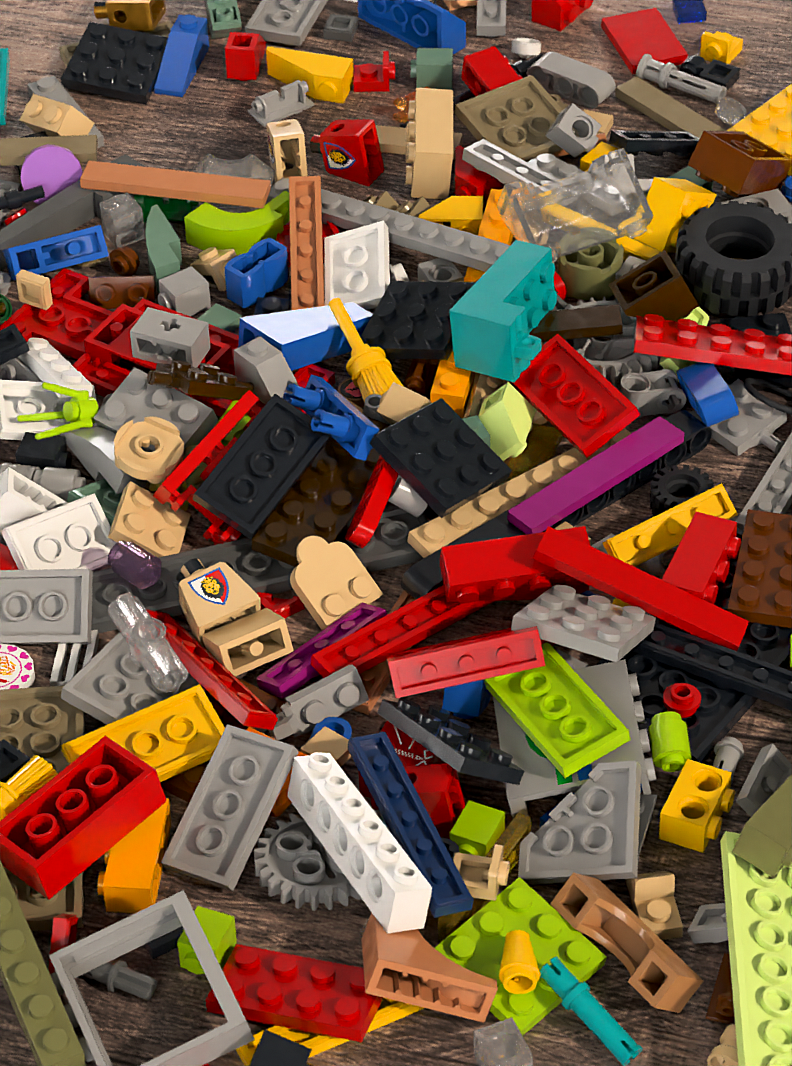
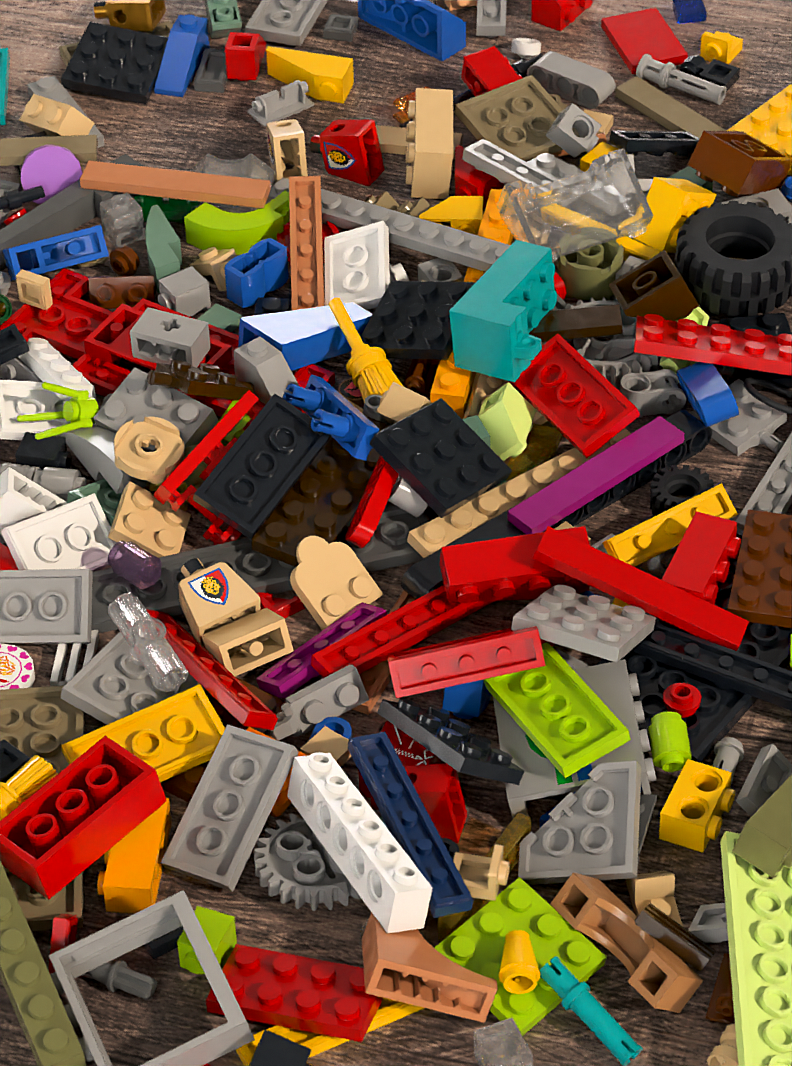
red bracket [353,51,395,92] -> none
sand green brick [411,48,453,90] -> none
lime brick [450,800,505,858] -> none
clear tile [715,98,747,125] -> none
none -> dark grey tile [194,48,228,93]
none -> dark brown tile [634,903,716,971]

